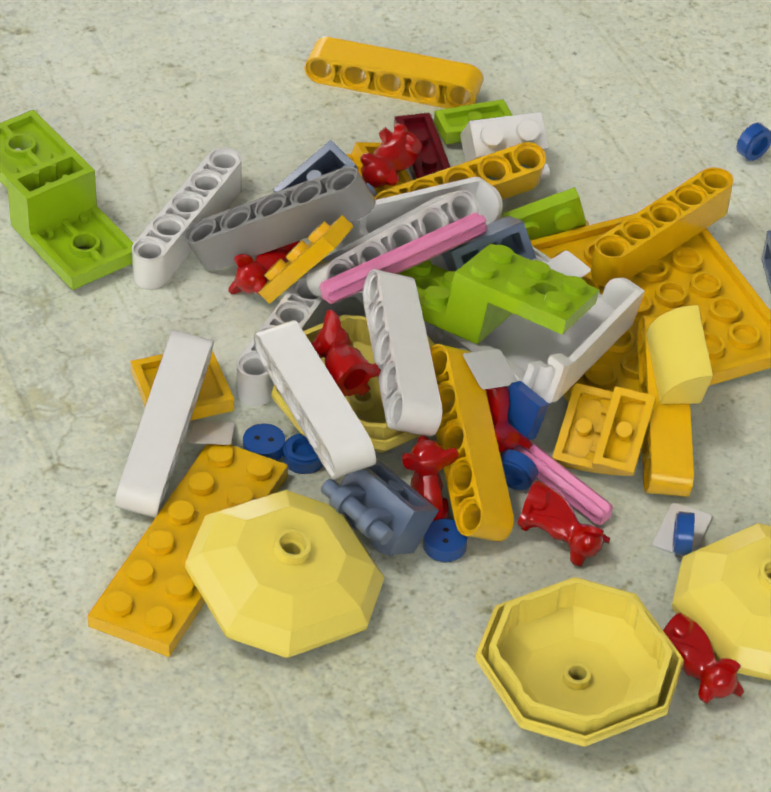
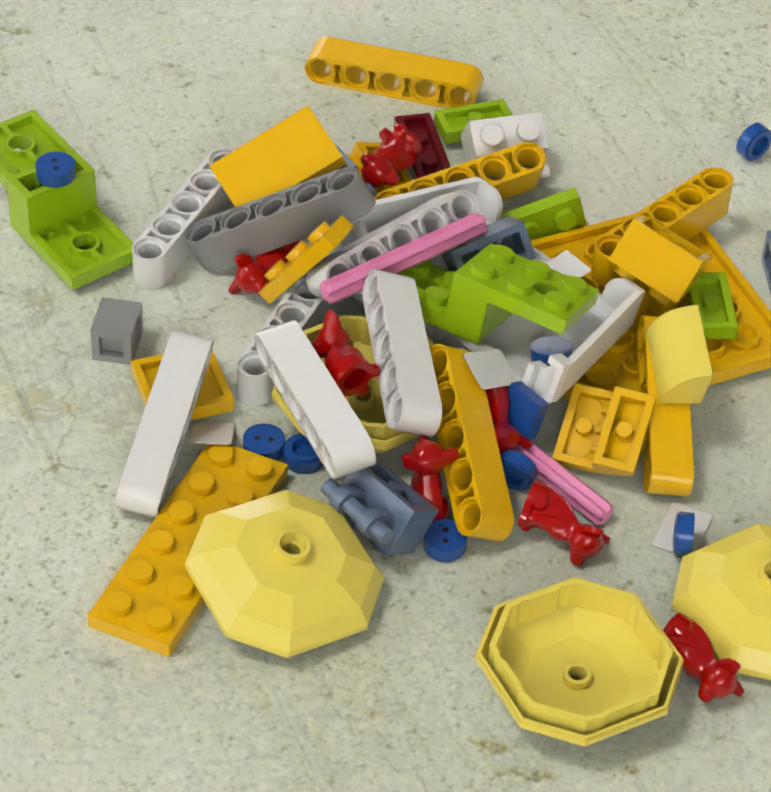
none -> blue tile [35,151,76,188]
none -> light grey brick [90,297,143,365]
none -> yellow tile [209,105,346,207]
none -> tile [531,336,572,366]
none -> yellow slope [608,214,713,304]
none -> lime plate [687,272,738,339]

